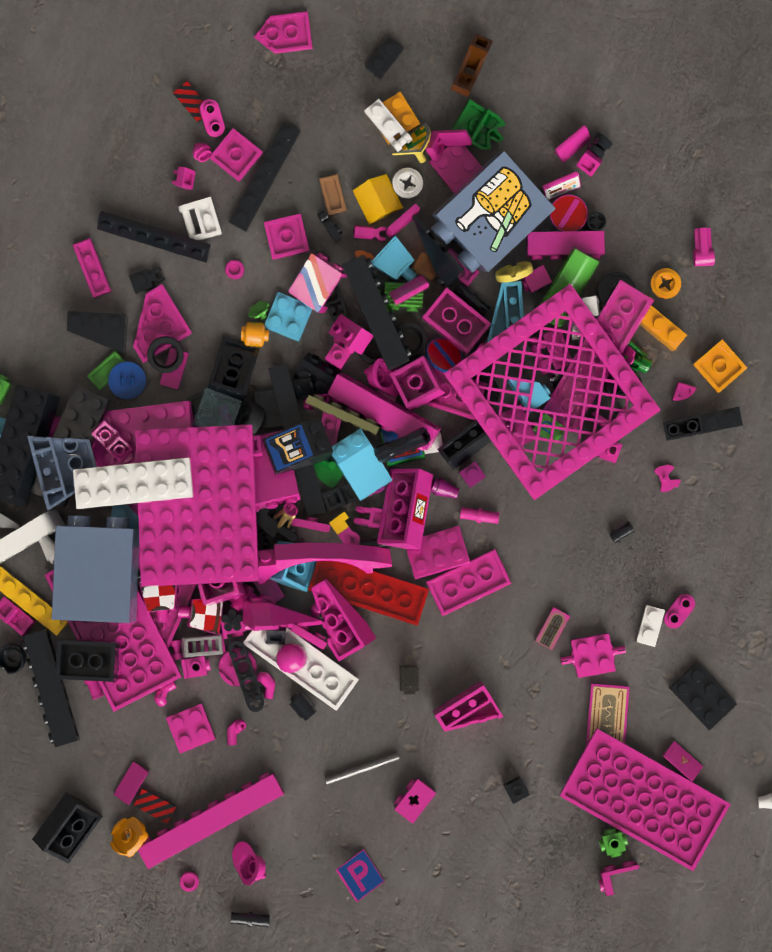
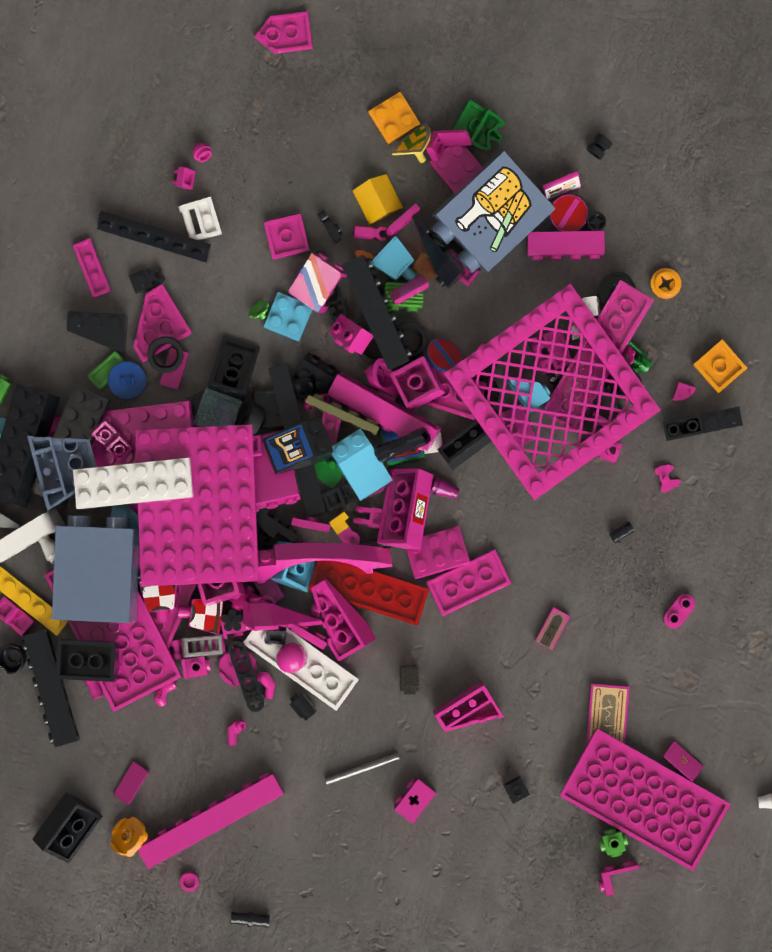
tile [133,788,177,824] -> none
dark pink plate [166,703,216,754] -> none
tile [173,81,212,123] -> none
dark pink plate [199,99,225,137] -> none
dark pink plate [209,128,263,182] -> none
dark pink tile [225,260,245,280] -> none
black plate [229,122,300,232] -> none
dark pink piece [232,842,266,885] -> none
light orange head [241,322,269,347] -> none
piece [273,503,298,529] -> none
medium nougat tile [319,174,347,216] -> none
dark pink brick [325,343,351,370] -> none
blue piece [336,849,385,902] -> none
white plate [364,99,413,152] -> none
black plate [365,37,404,80] -> none
white gear [392,168,423,199] -> none
dark pink brick [422,288,491,356] -> none
reddish brown arch [450,34,493,97] -> none
black pin [454,283,491,316] -> none
magenta brick [459,461,486,488] -> none
dark pink pin [460,507,500,524] -> none
medium azure wedge [487,281,524,343] -> none
light yellow tile [495,261,534,283] -> none
dark pink brick [521,265,552,295] -> none
bright green brick [533,413,564,440] -> none
bright green brick [539,246,600,328] -> none
dark pink slope [554,125,591,163] -> none
dark pink plate [560,633,626,678] -> none
dark pink plate [576,150,603,177] -> none
white plate [636,605,665,647] -> none
light orange brick [640,305,687,352] -> none
black plate [669,662,737,731] -> none
dark pink piece [693,228,715,266] -> none

